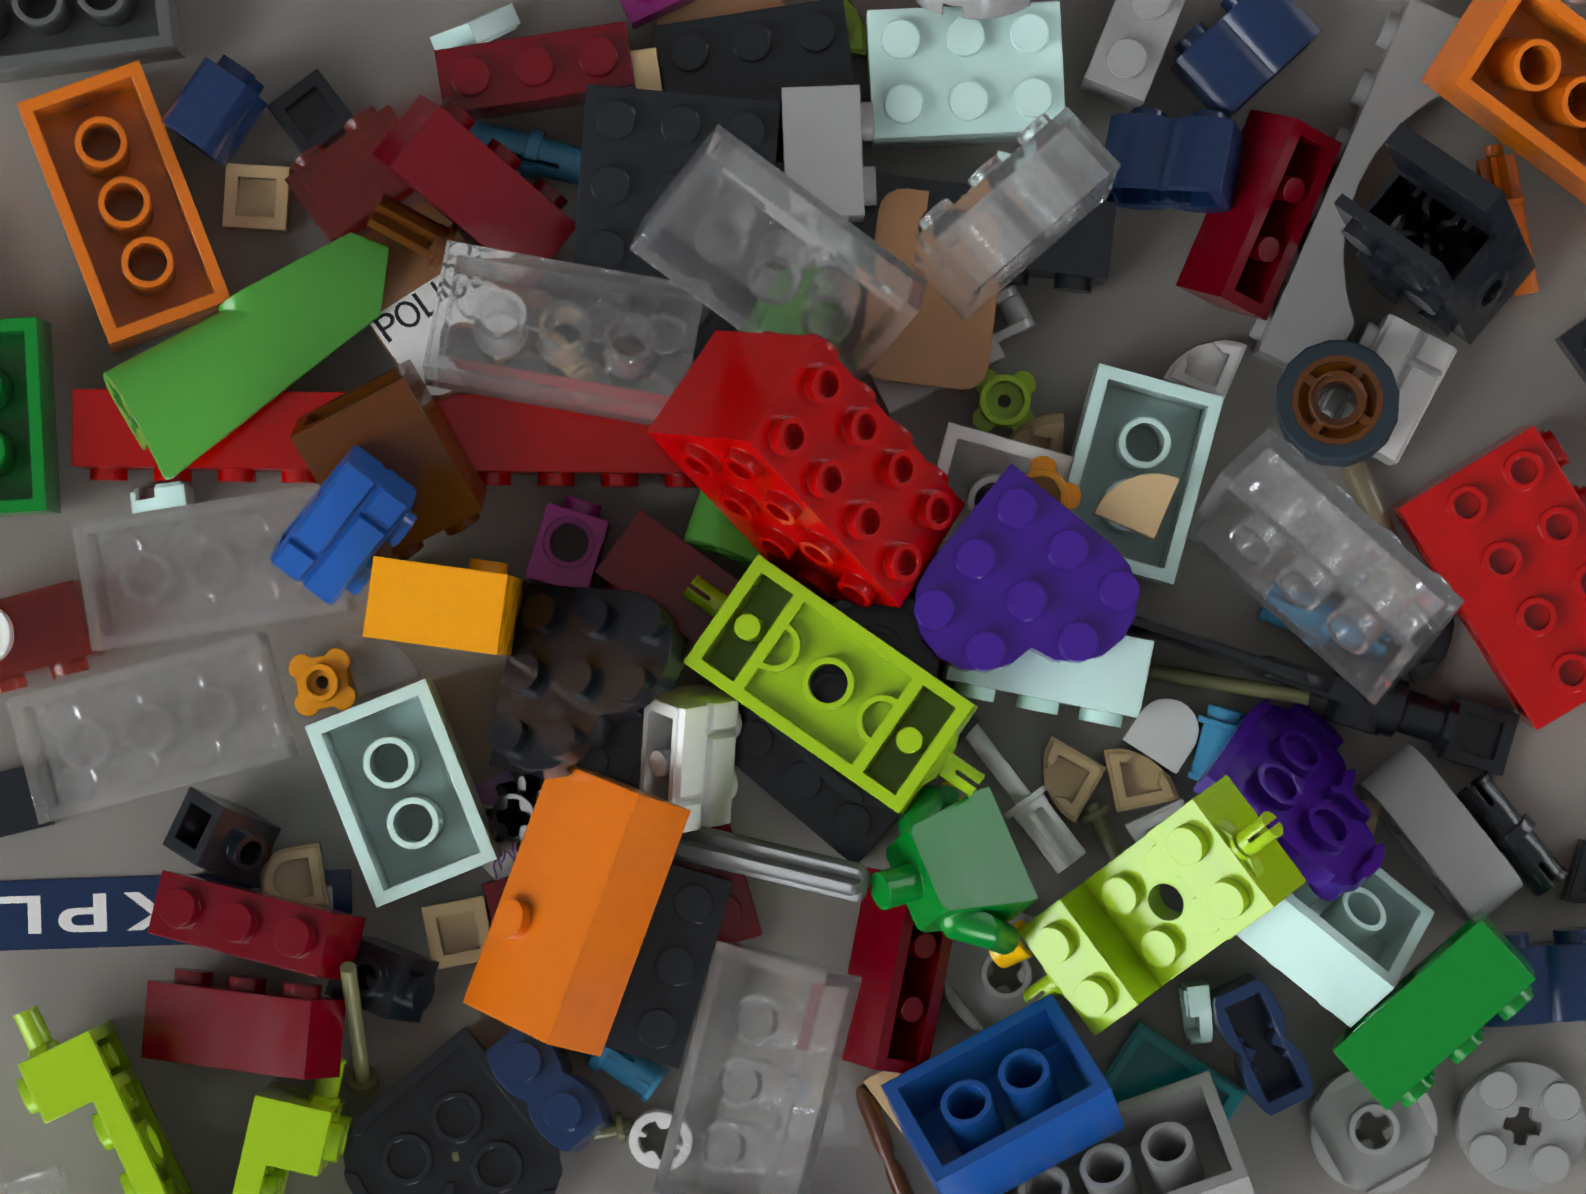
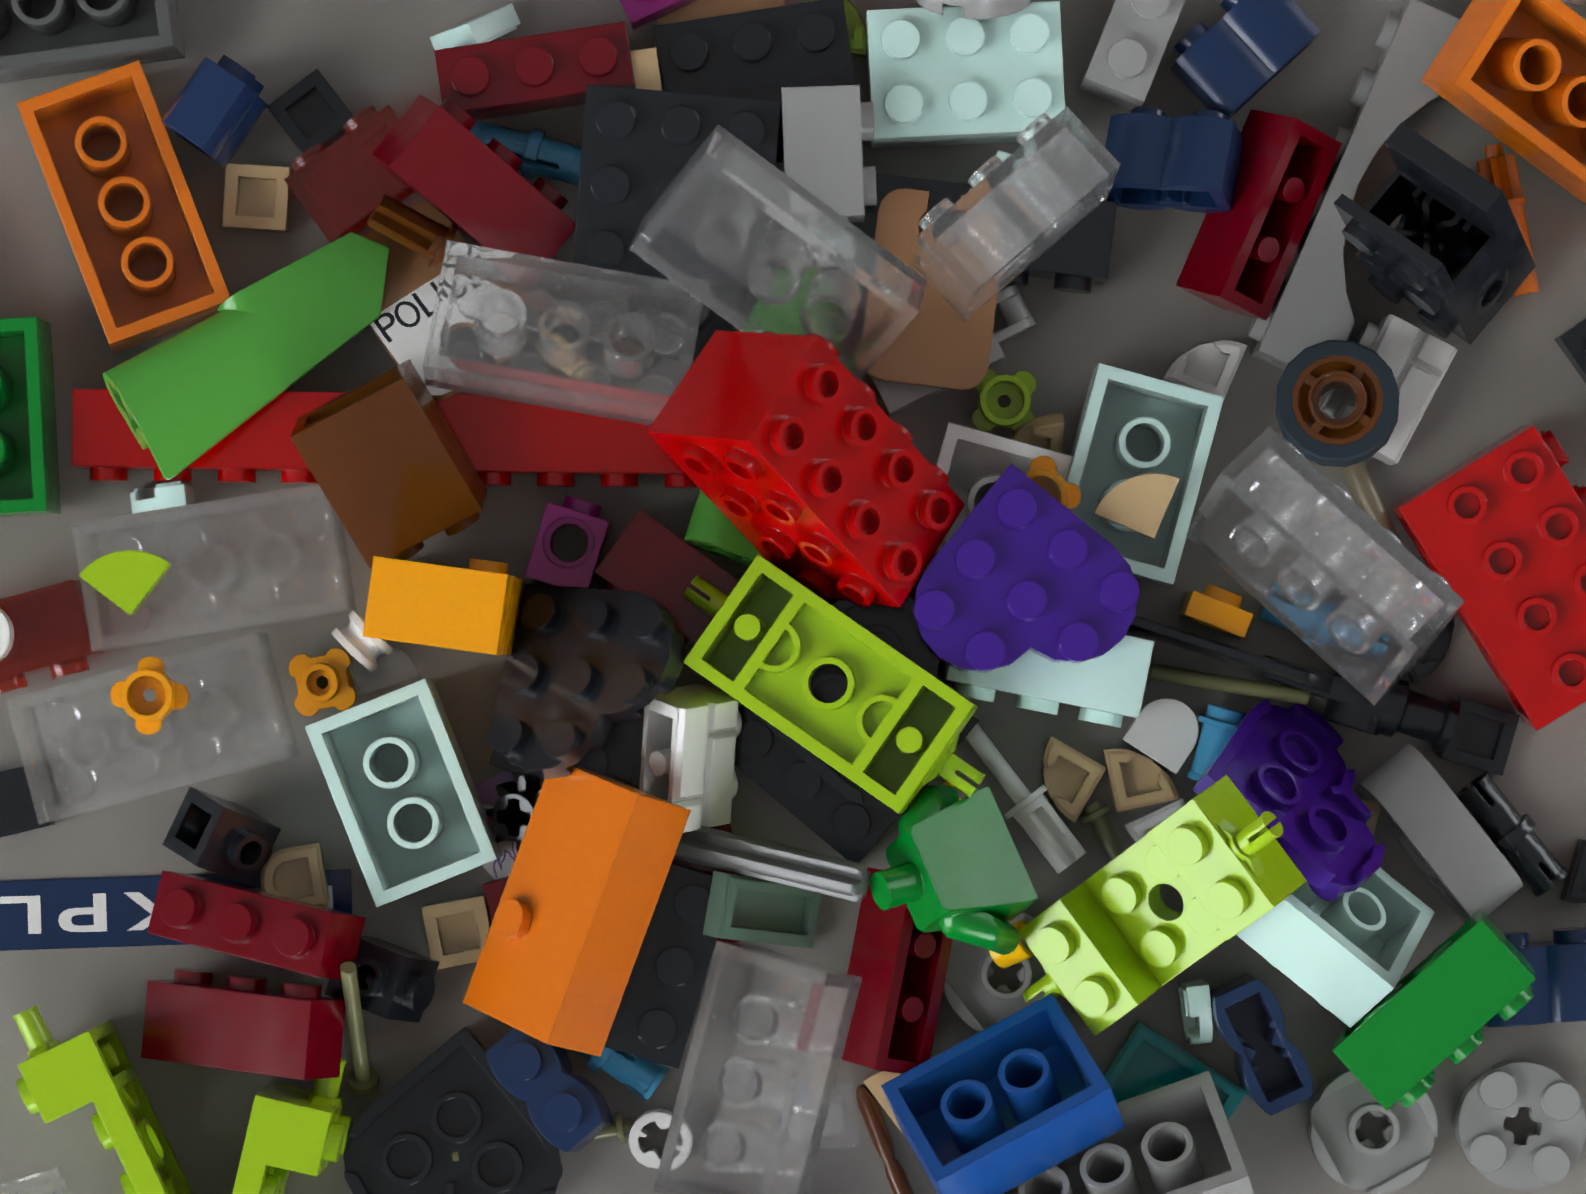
blue brick [269,445,417,605] -> none
none -> lime tile [78,550,173,616]
none -> light orange plate [110,656,189,735]
none -> white bush [331,610,395,672]
none -> sand green tile [703,870,822,949]
none -> light orange plate [1178,584,1254,638]

